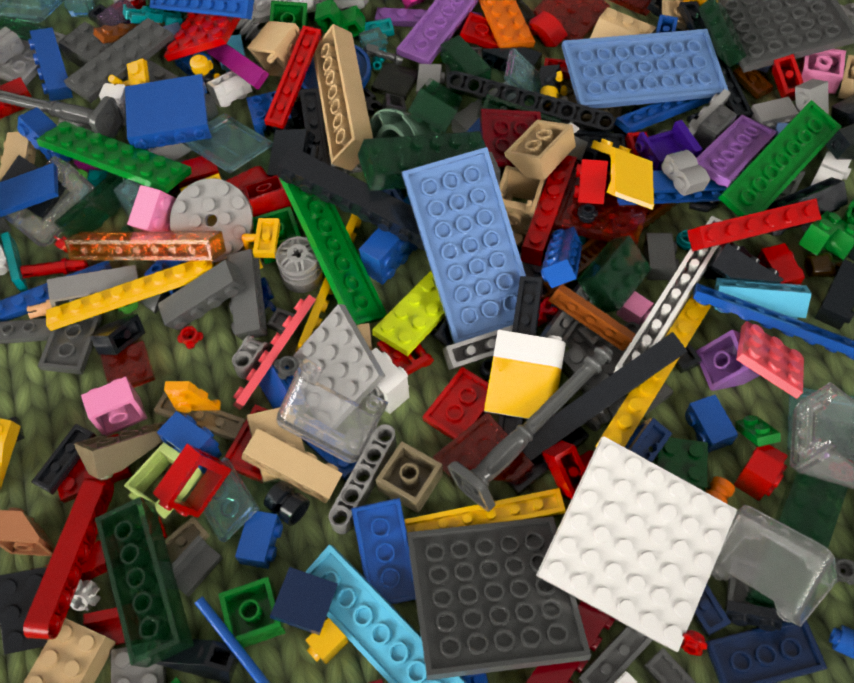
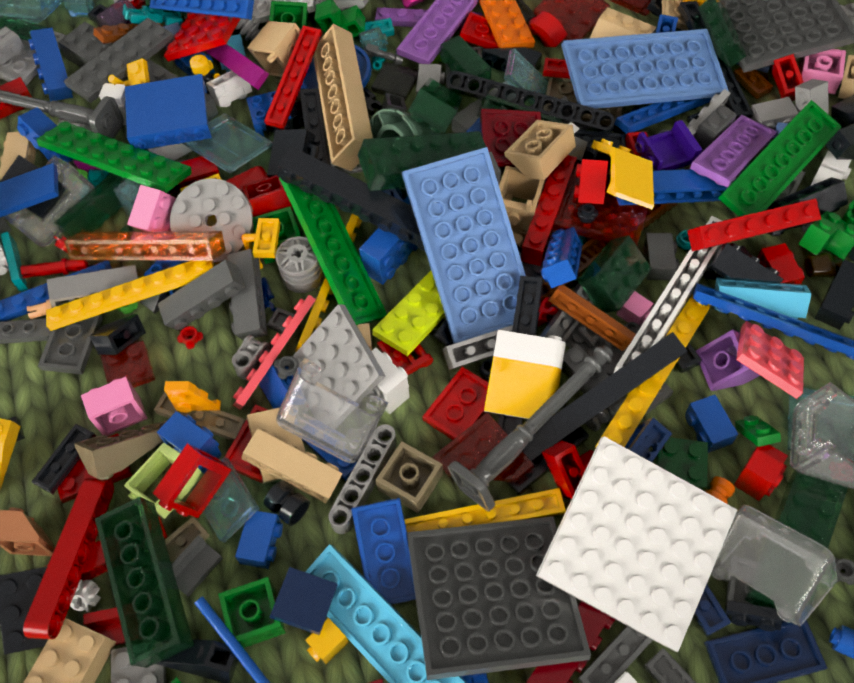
piece [539,64,568,107] -> none
light grey brick [661,150,710,196] -> none
red plate [680,630,708,656] -> none
black arm [689,201,719,213] -> none

